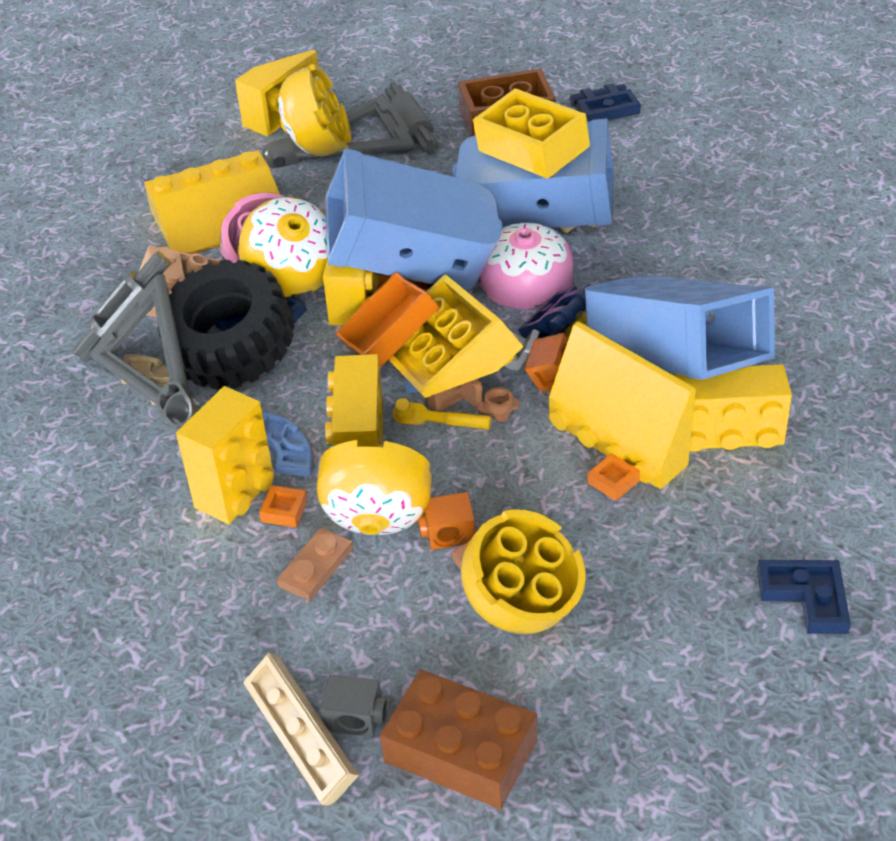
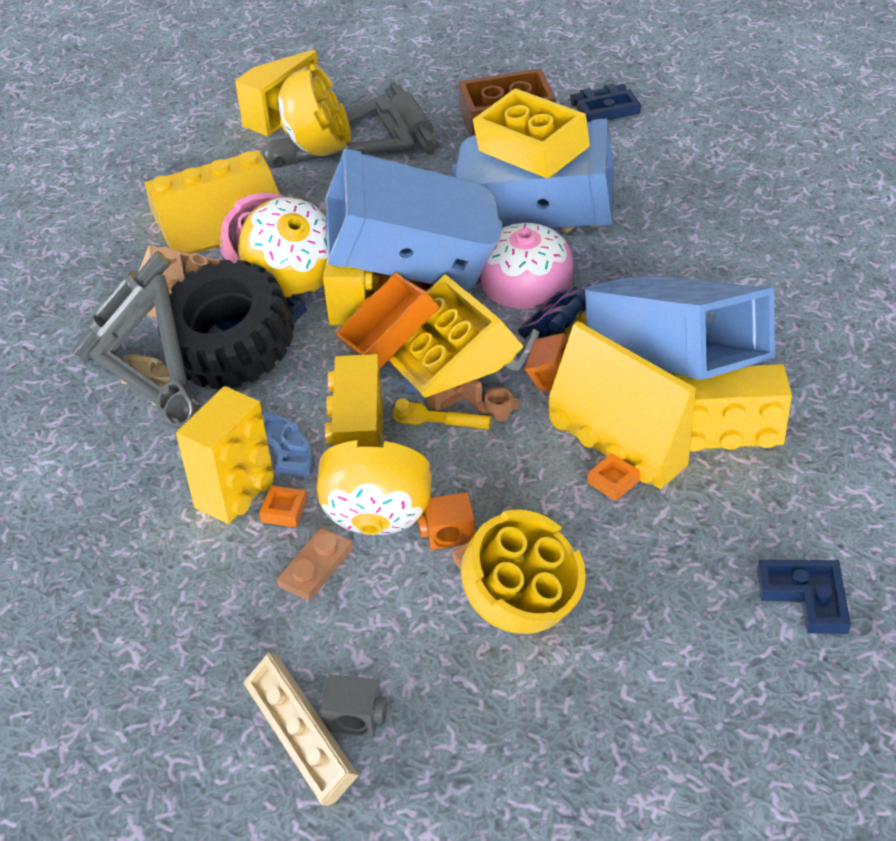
dark orange brick [380,669,537,810] -> none

